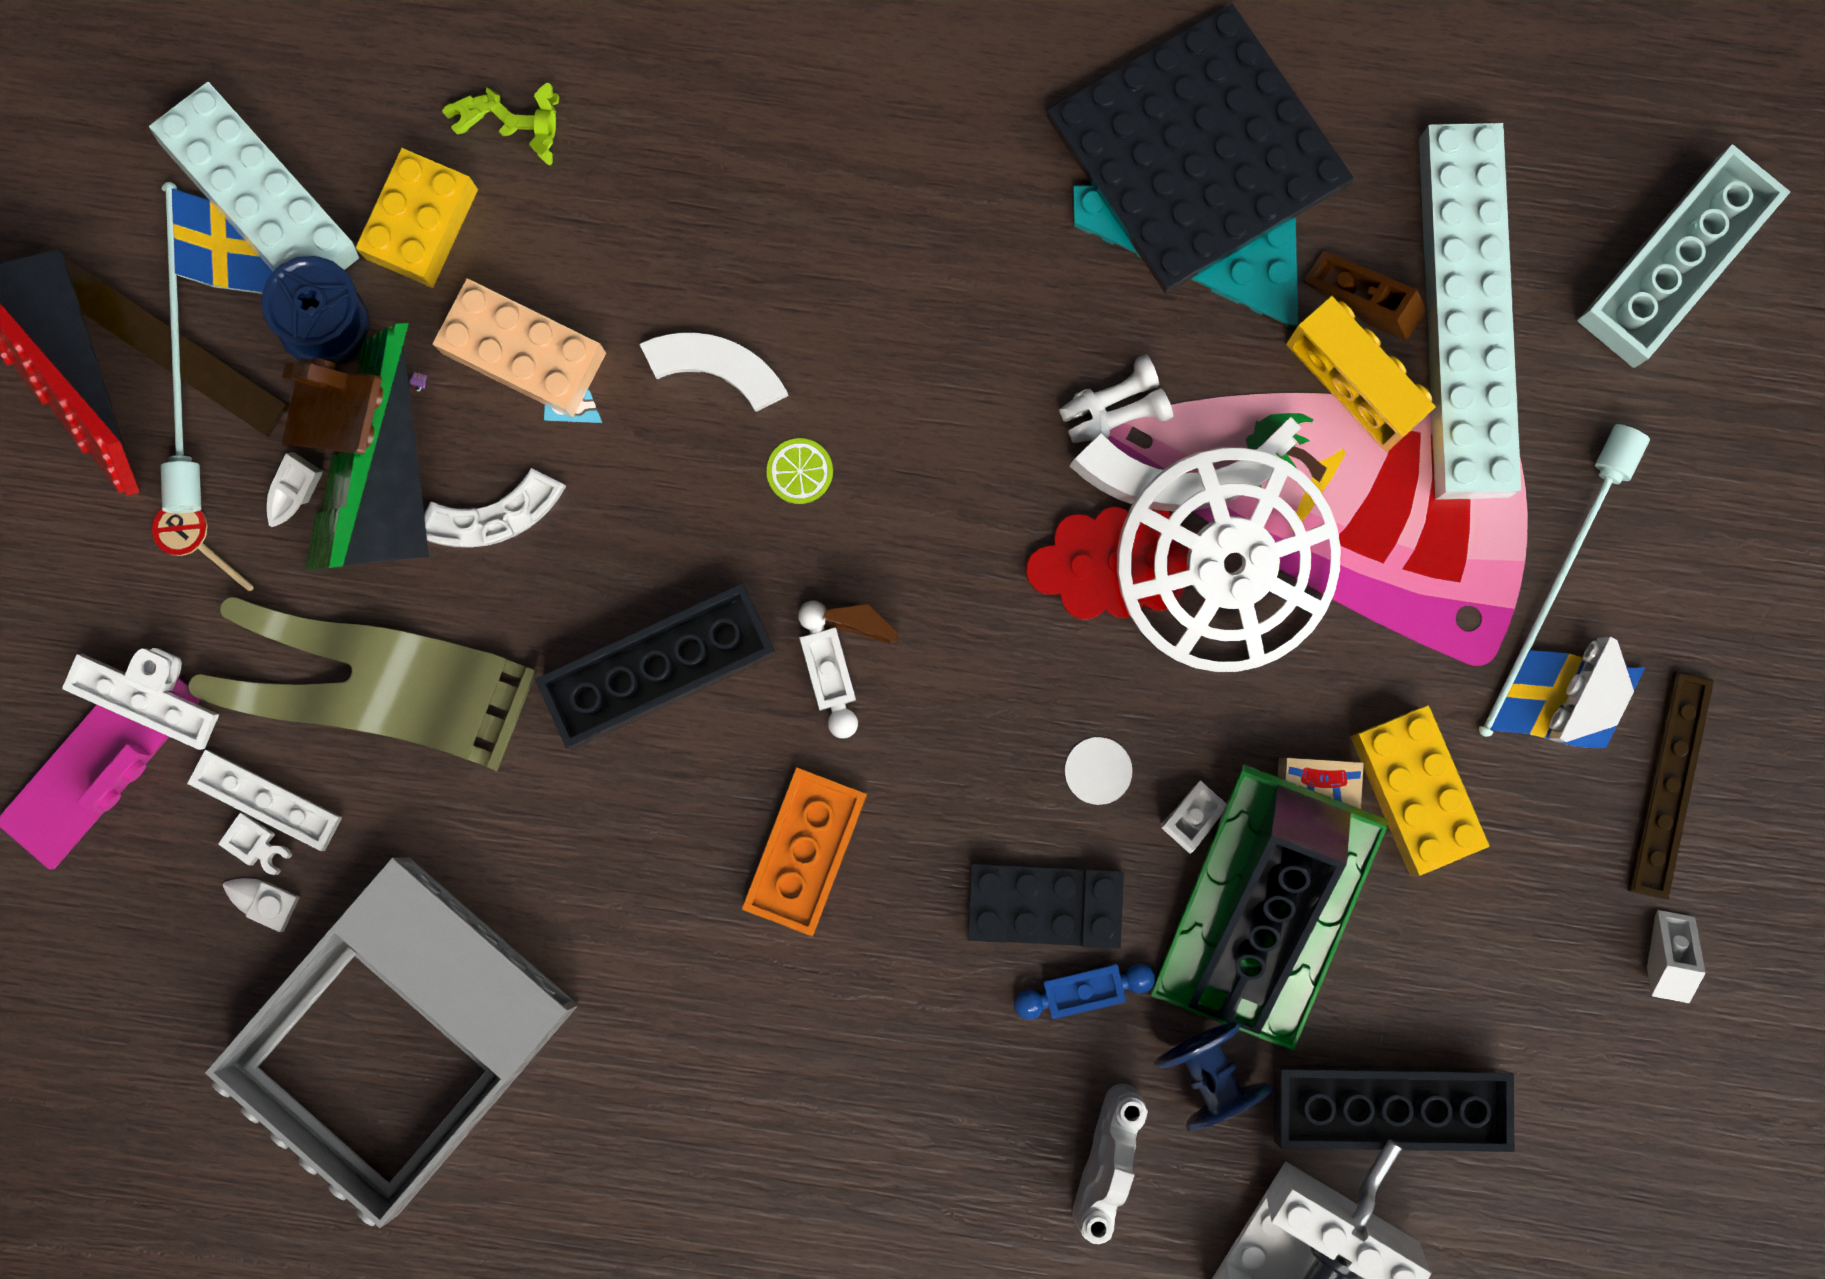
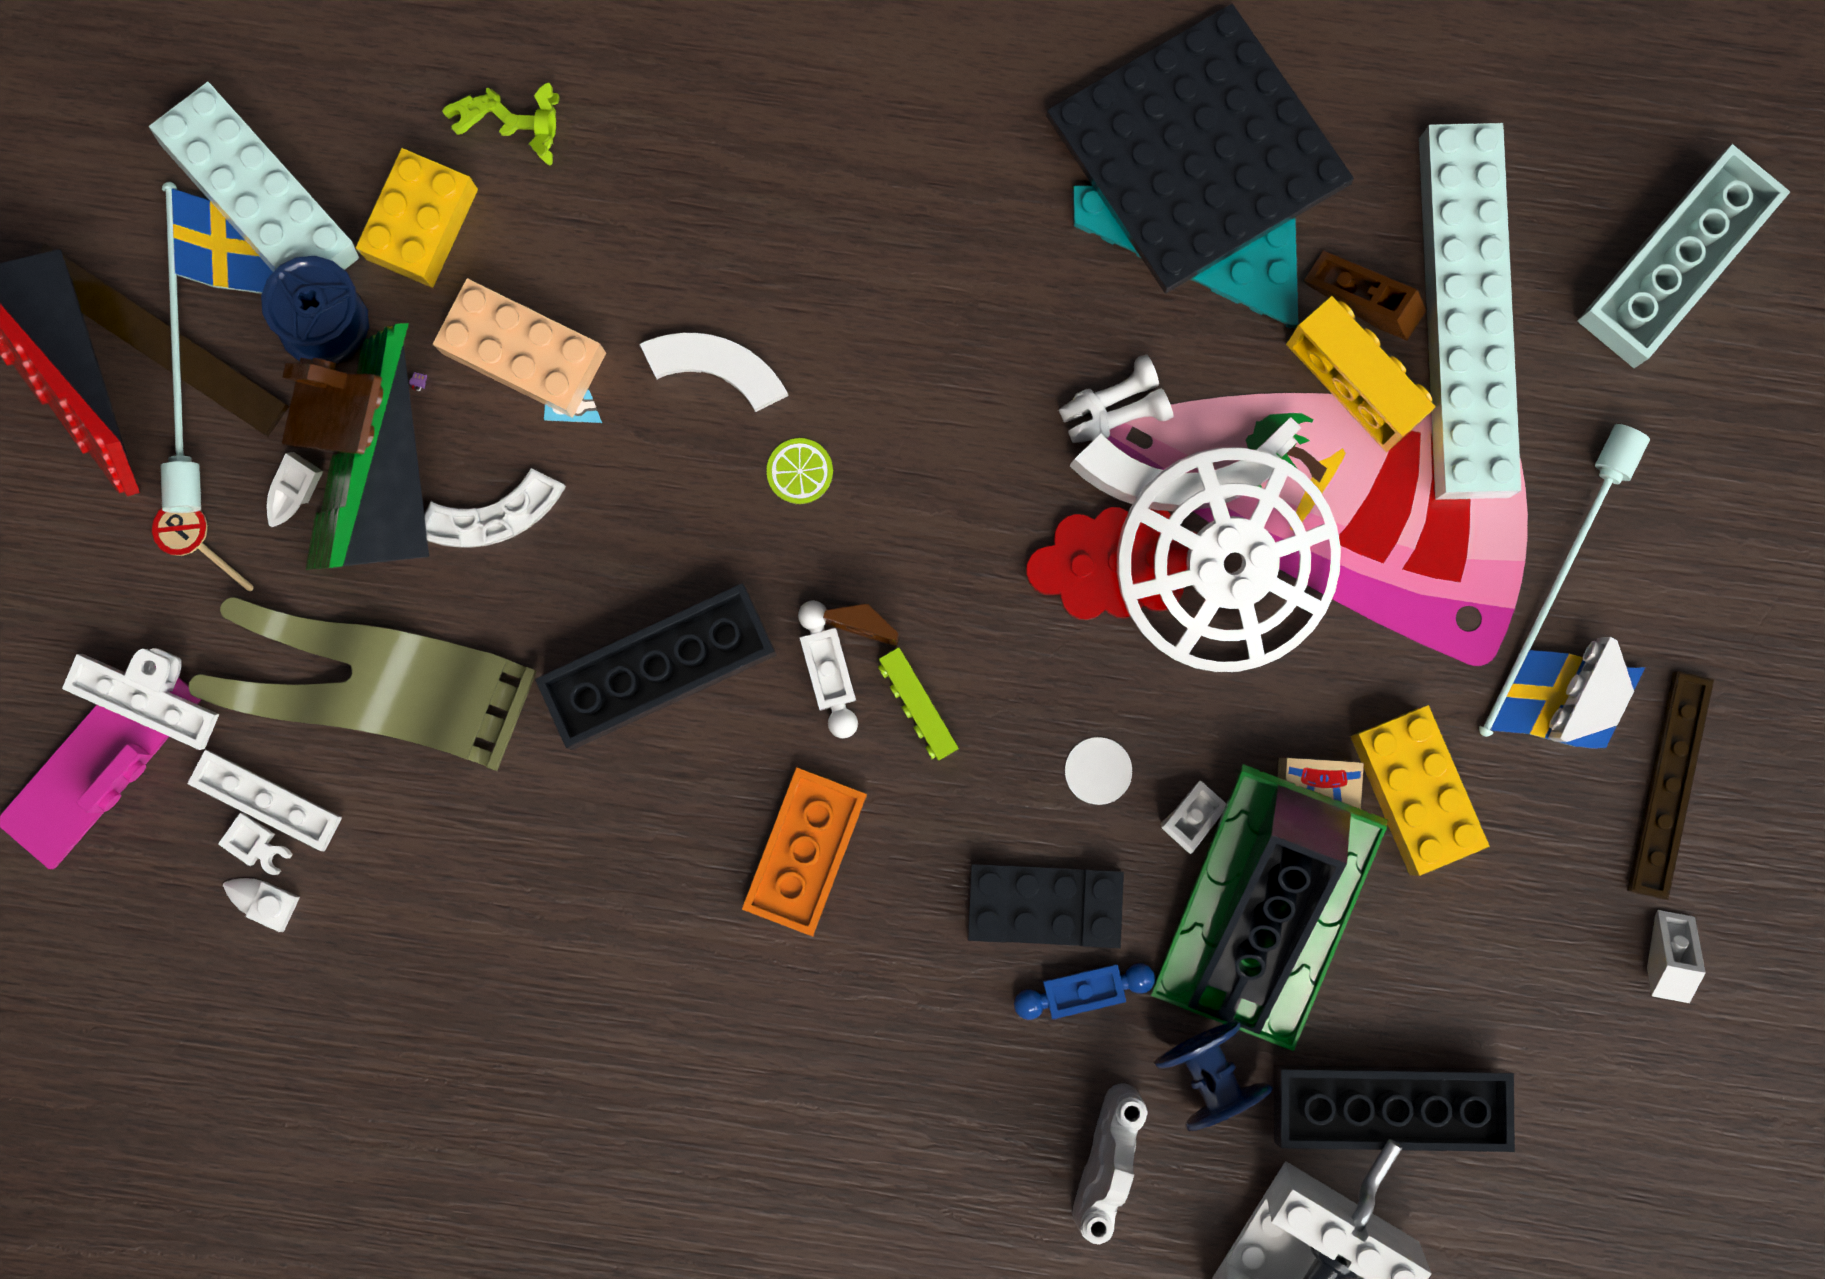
light grey panel [205,857,578,1228] -> none
none -> lime piece [877,648,959,761]

